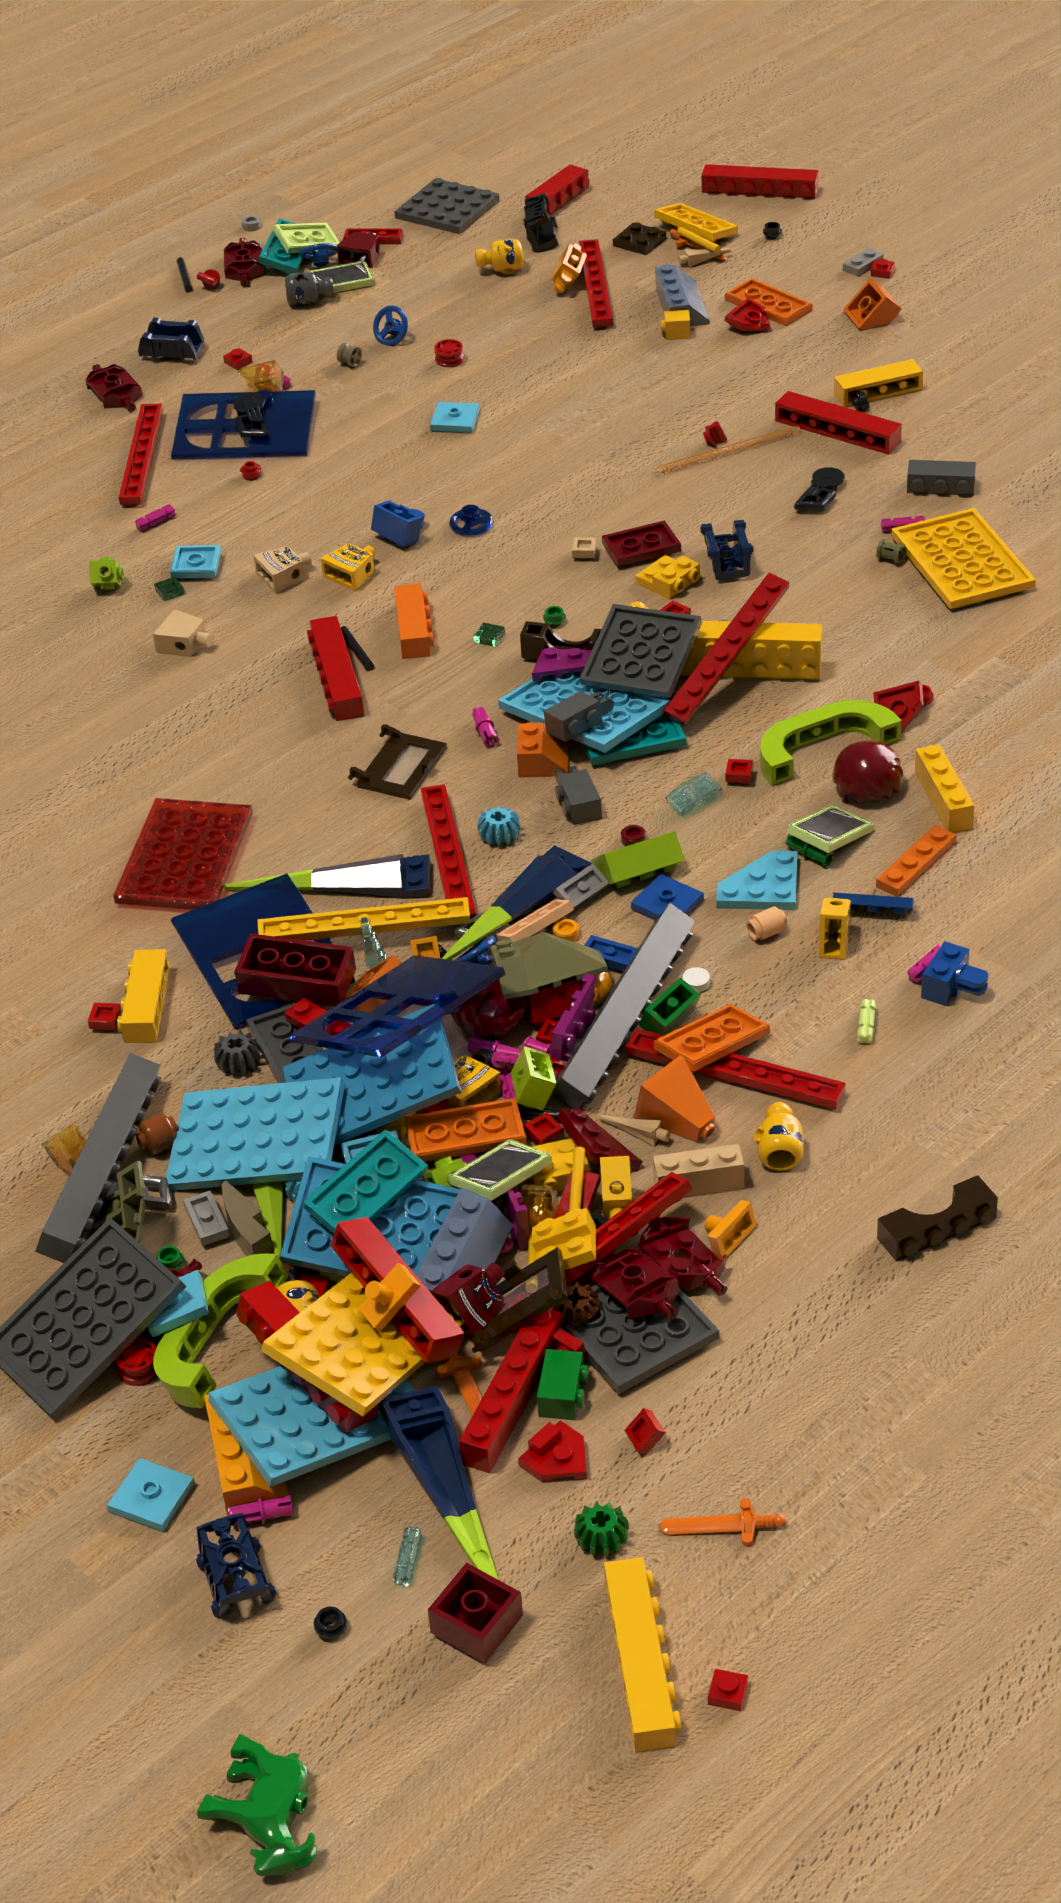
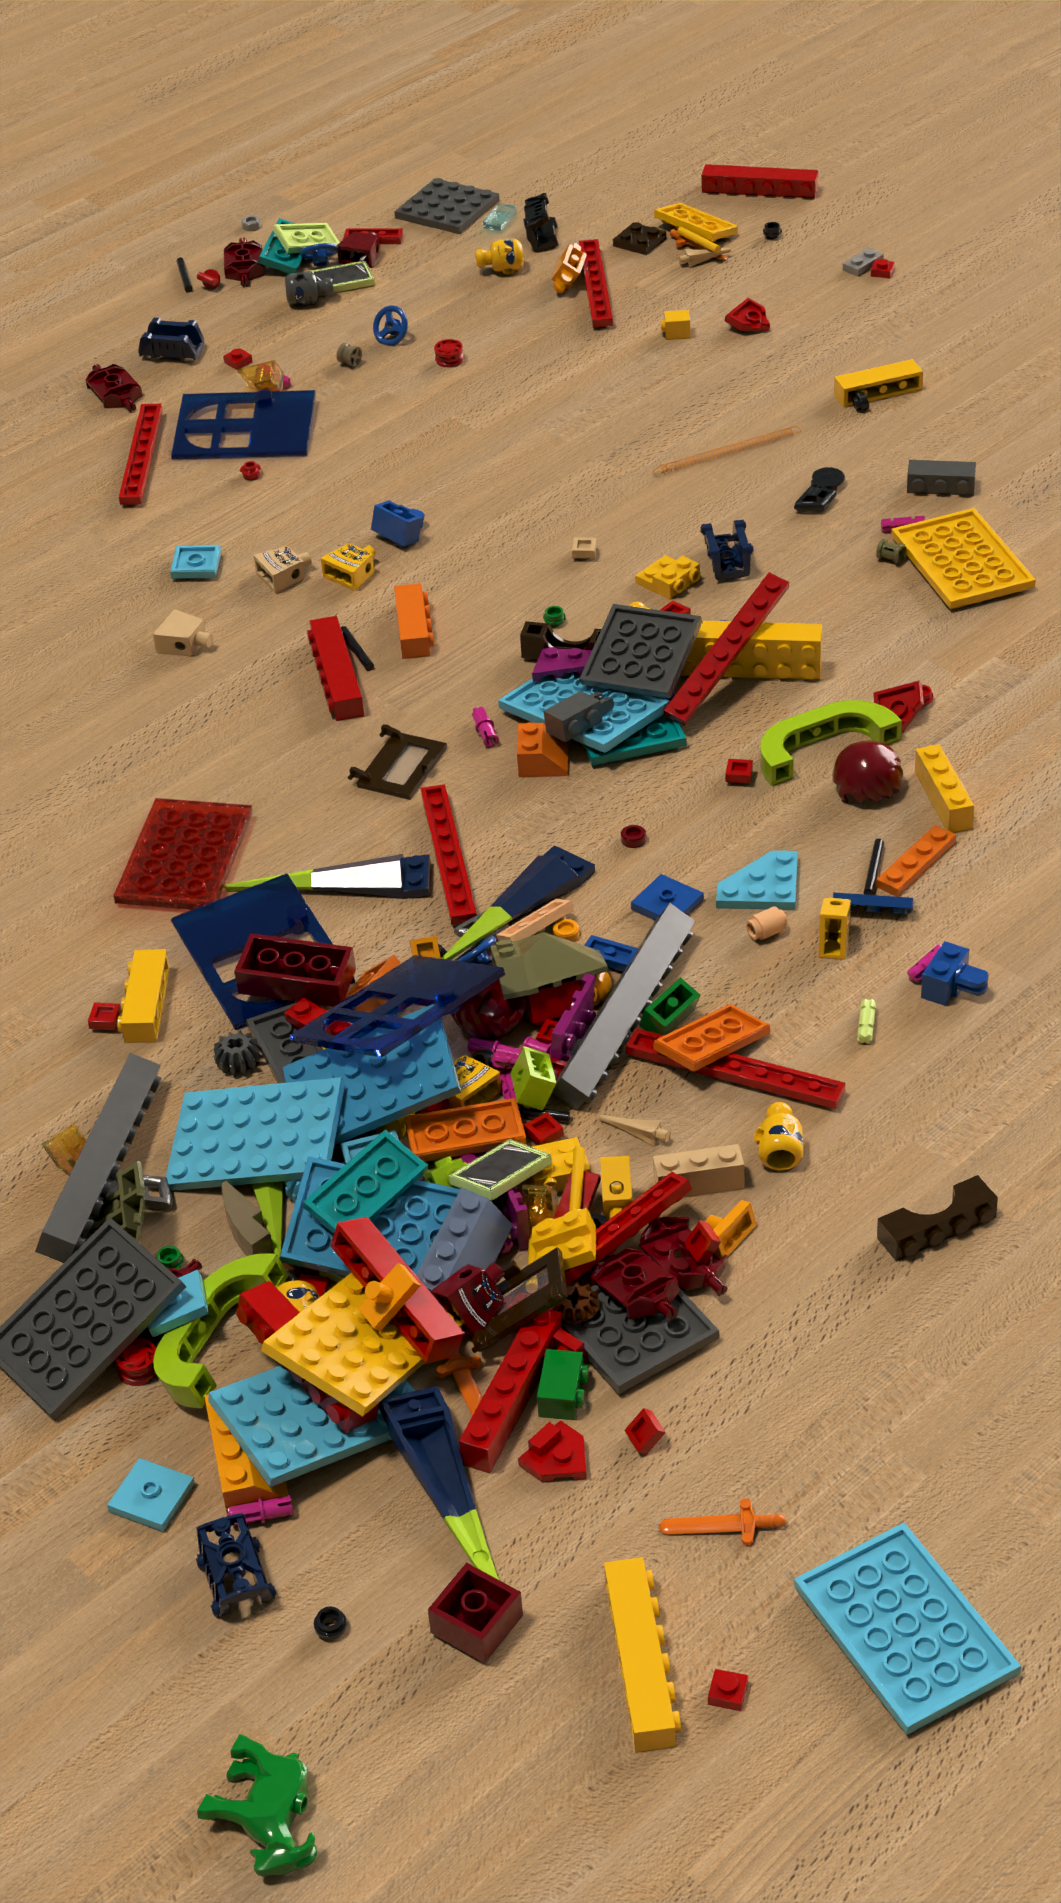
lime brick [89,557,124,590] -> none
dark pink axle [135,504,176,531] -> none
dark orange head [135,1113,179,1155] -> none
clear green tile [154,577,185,601] -> none
light grey plate [183,1191,230,1246] -> none
black piece [234,392,269,439] -> none
yellow plate [258,897,471,941] -> none
clear light blue slope [360,917,387,970] -> none
clear light blue axle [393,1526,422,1586] -> none
medium azure plate [430,402,480,433] -> none
clear blue piece [449,505,493,536] -> none
clear green tile [474,622,505,647] -> none
medium azure gear [477,806,521,846] -> none
red brick [525,165,590,216] -> none
light grey plate [553,863,610,909] -> none
dark grey hinge [555,766,602,825] -> none
dark red wing [557,1108,643,1171] -> none
green gear [574,1501,629,1558] -> none
lime slope [591,831,685,888] -> none
dark red plate [602,520,681,567] -> none
orange slope [633,1056,716,1142] -> none
sand blue slope [655,264,710,326] -> none
clear light blue slope [665,772,722,817] -> none
white tile [683,967,710,993] -> none
red plate [703,421,727,446] -> none
orange tile [725,278,813,326] -> none
red brick [775,391,902,455] -> none
green axle [785,834,834,867] -> none
tile [787,804,874,853] -> none
orange slope [843,278,902,331] -> none
none -> clear light blue plate [483,203,517,231]
none -> red plate [684,1221,721,1264]
none -> medium azure plate [794,1523,1021,1735]
none -> black bar [863,839,884,895]

